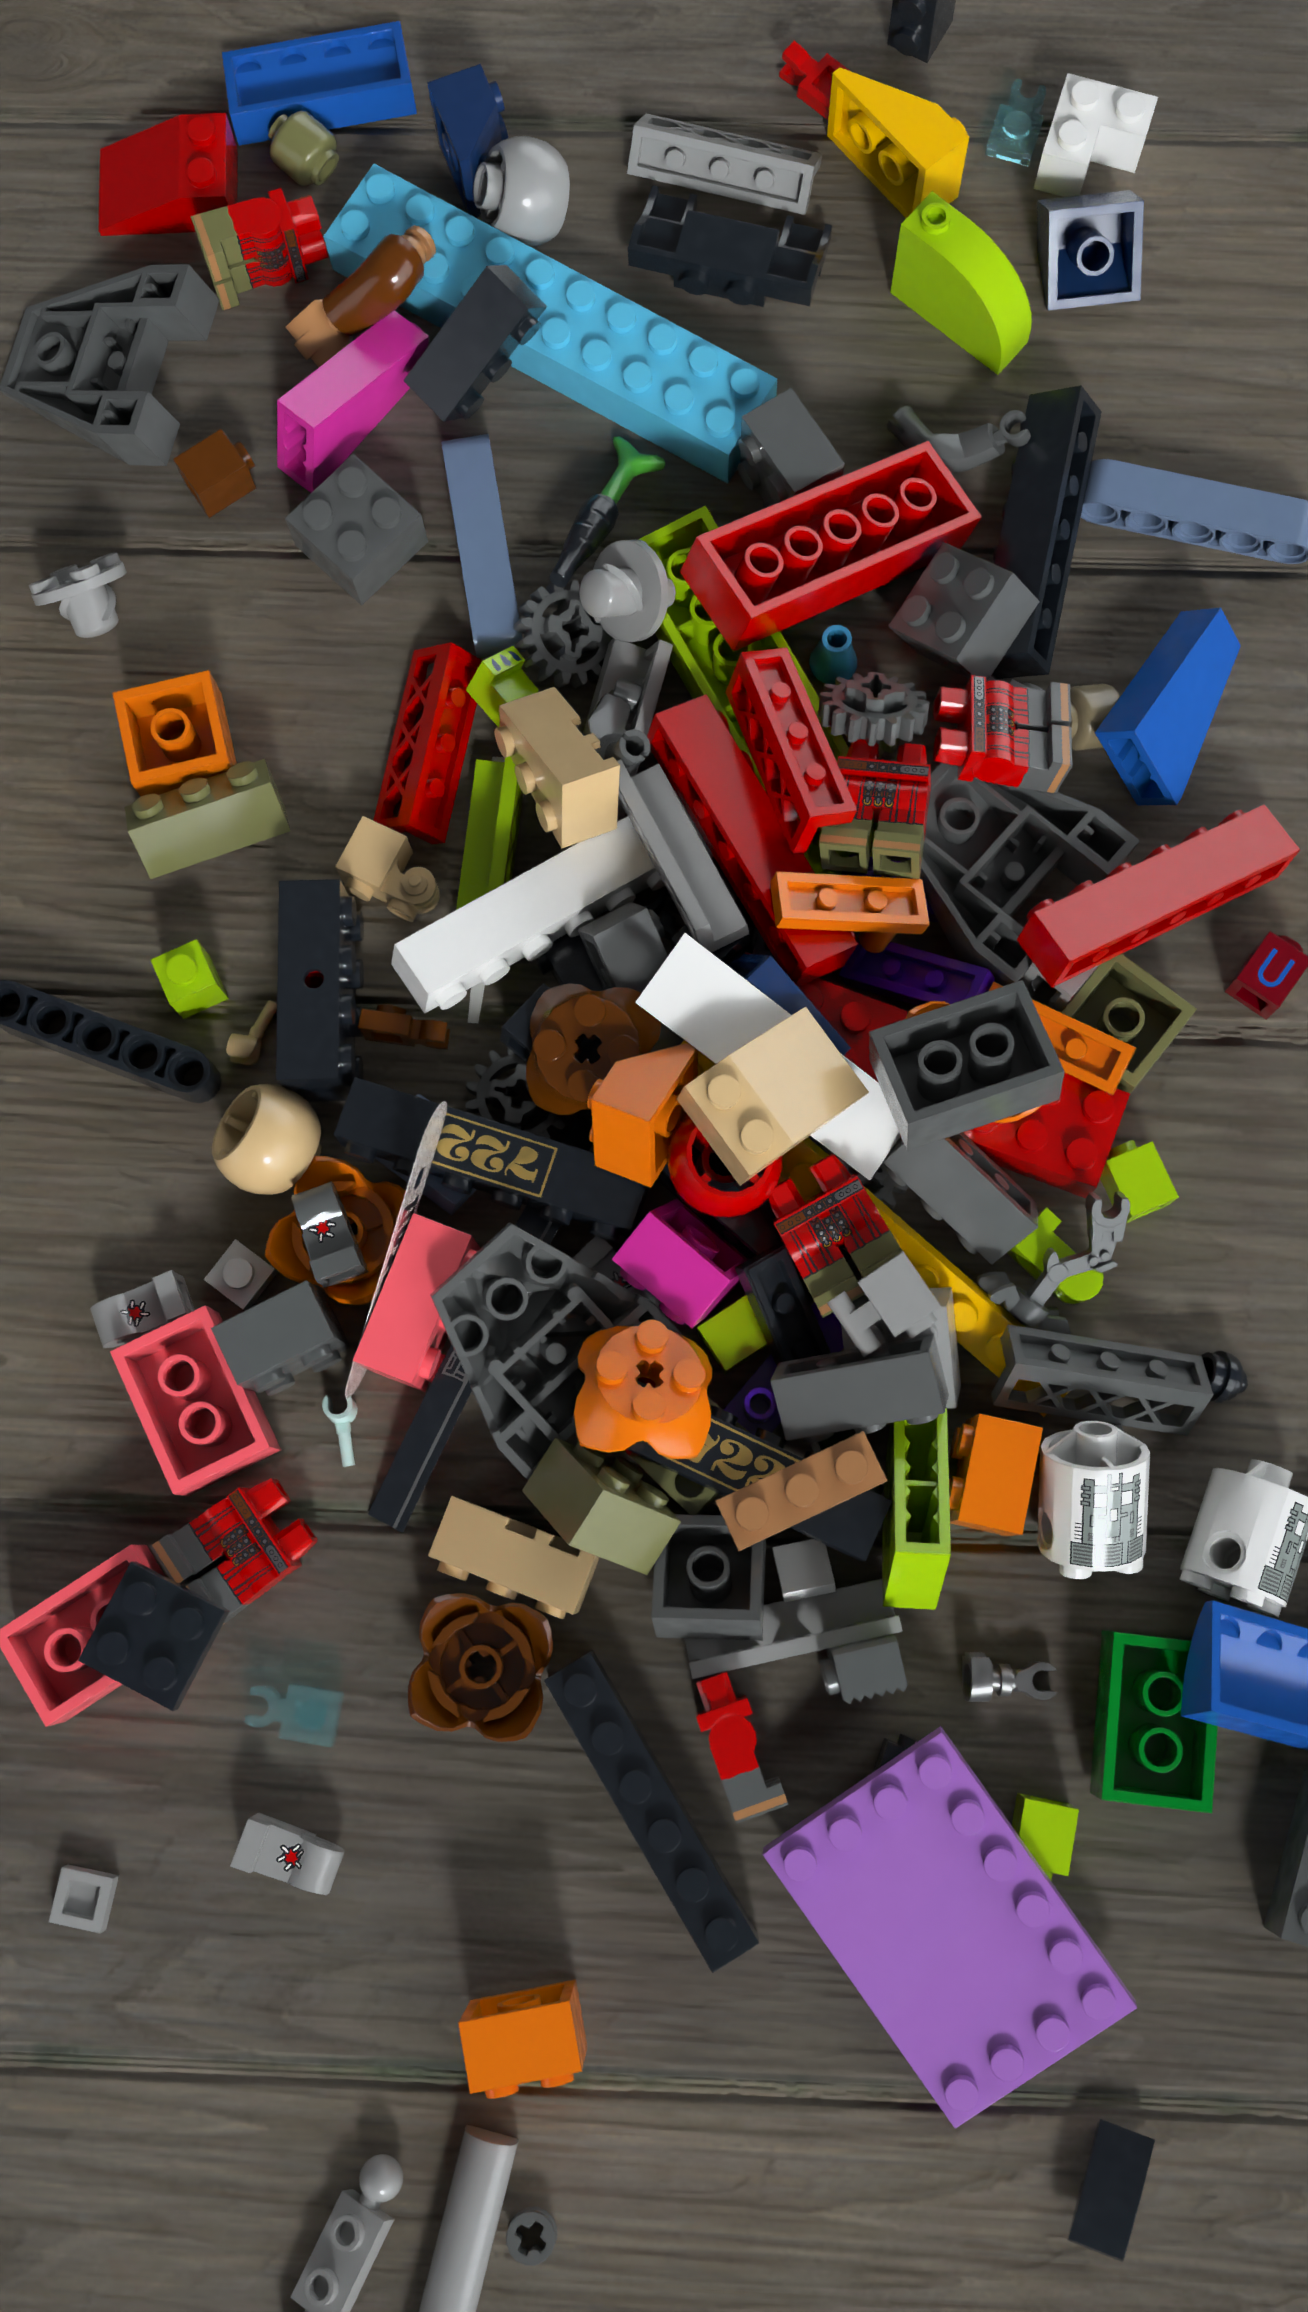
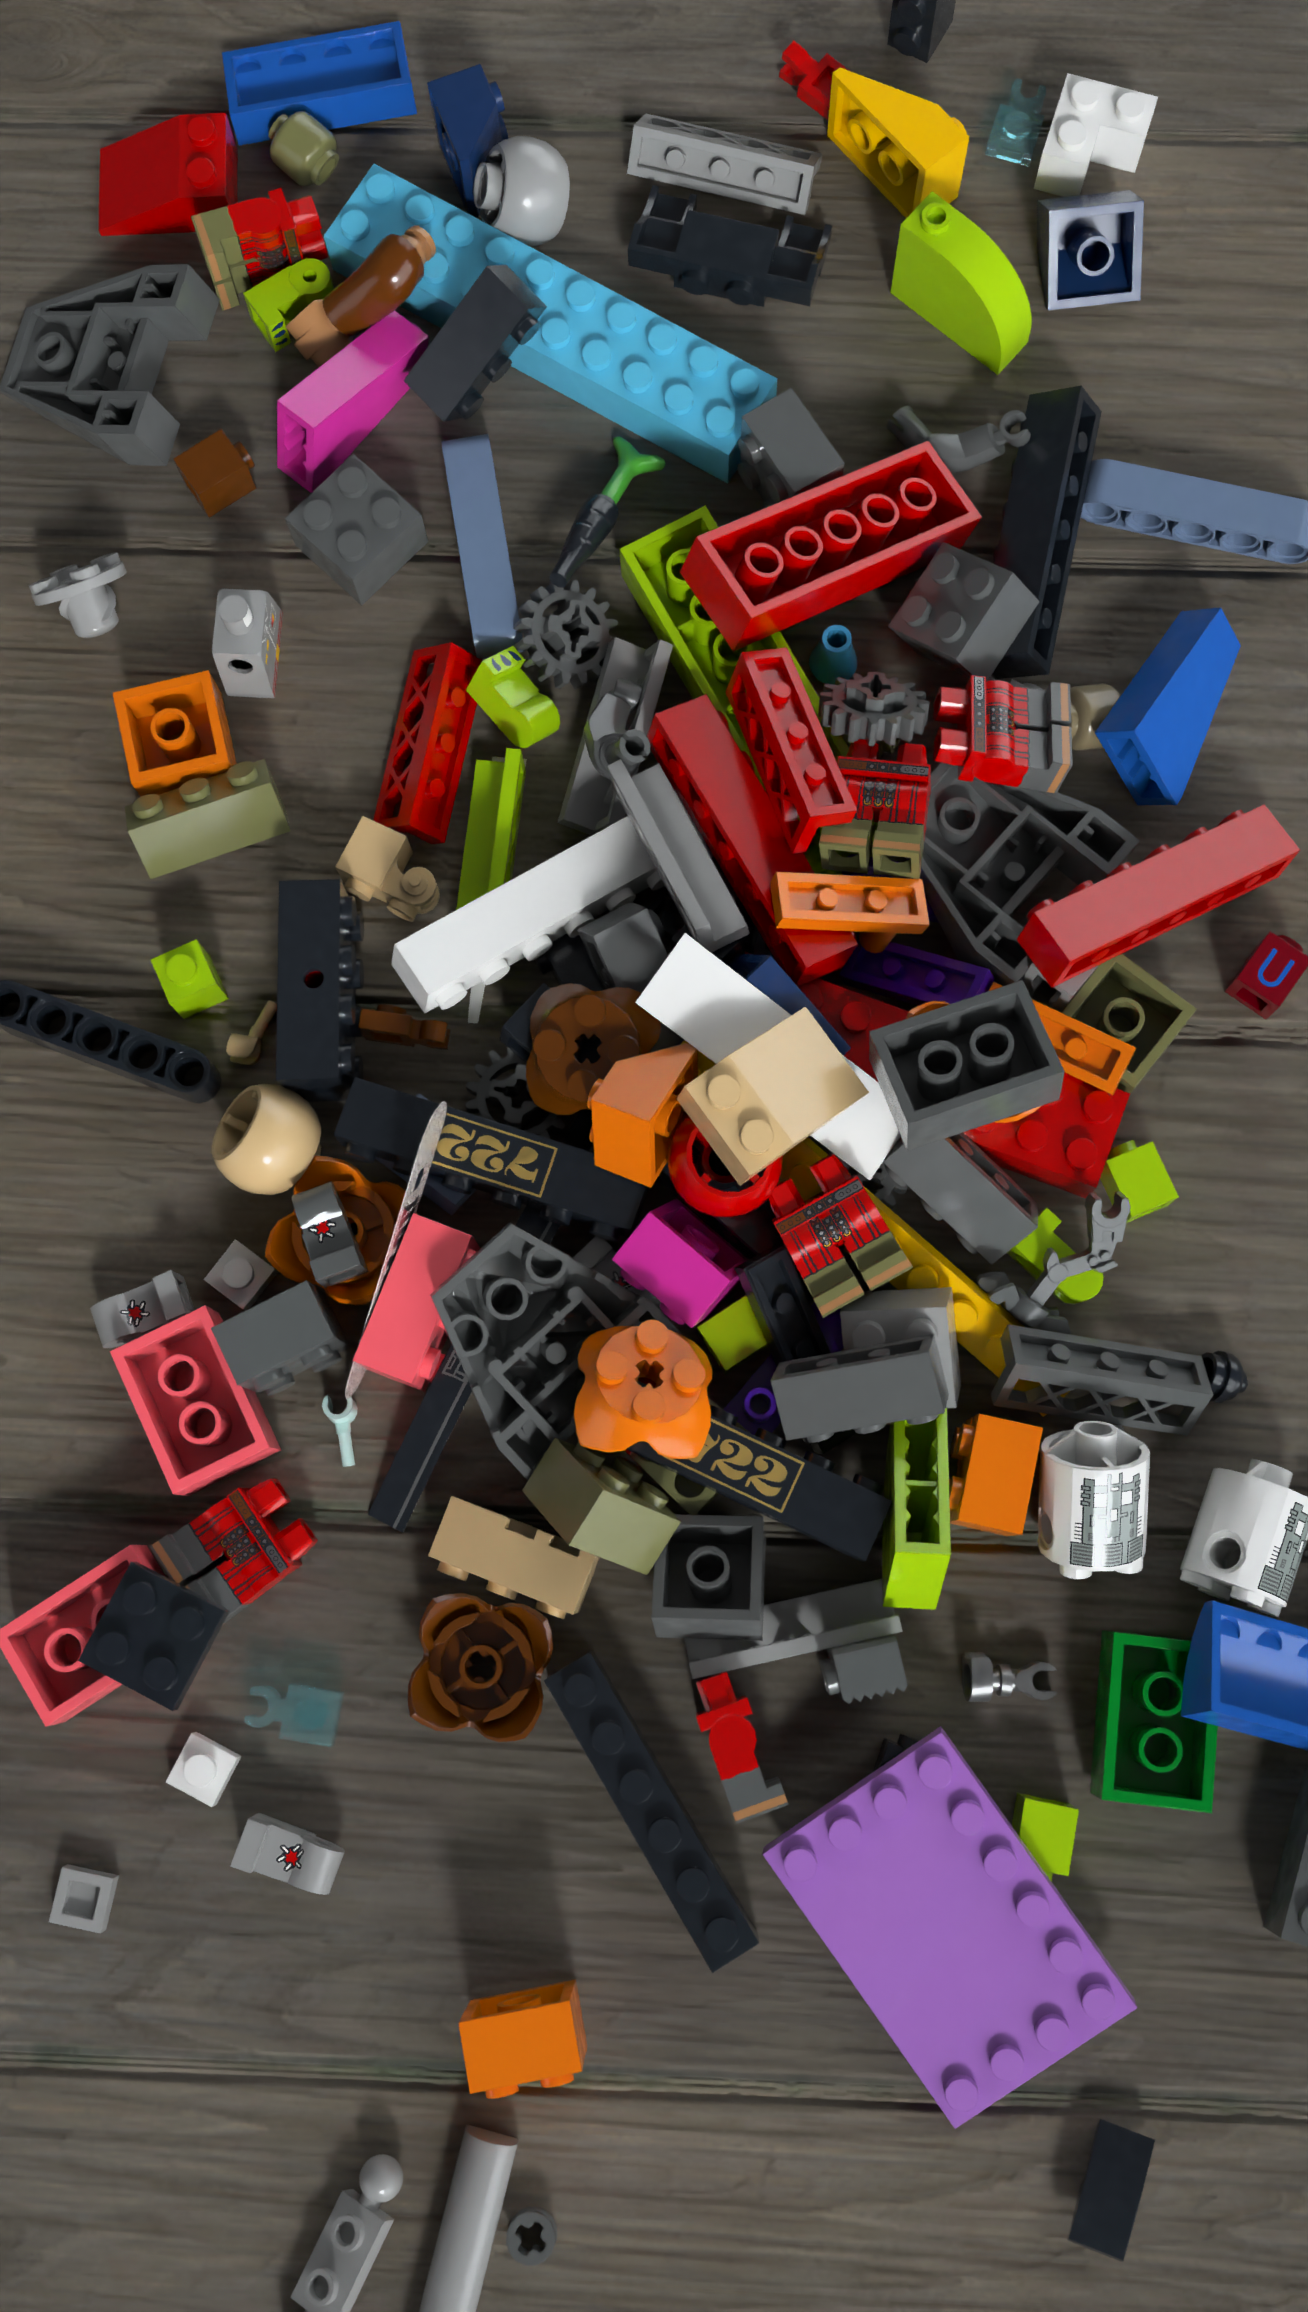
tan wedge [494,687,620,849] -> none
light grey plate [579,539,676,642] -> none
medium nougat plate [715,1431,887,1552] -> none
white tile [772,1539,836,1603] -> none
light grey brick [827,1251,941,1357] -> none
none -> white plate [166,1732,242,1807]
none -> light grey torso [212,589,283,698]
none -> lime leg [243,258,334,352]

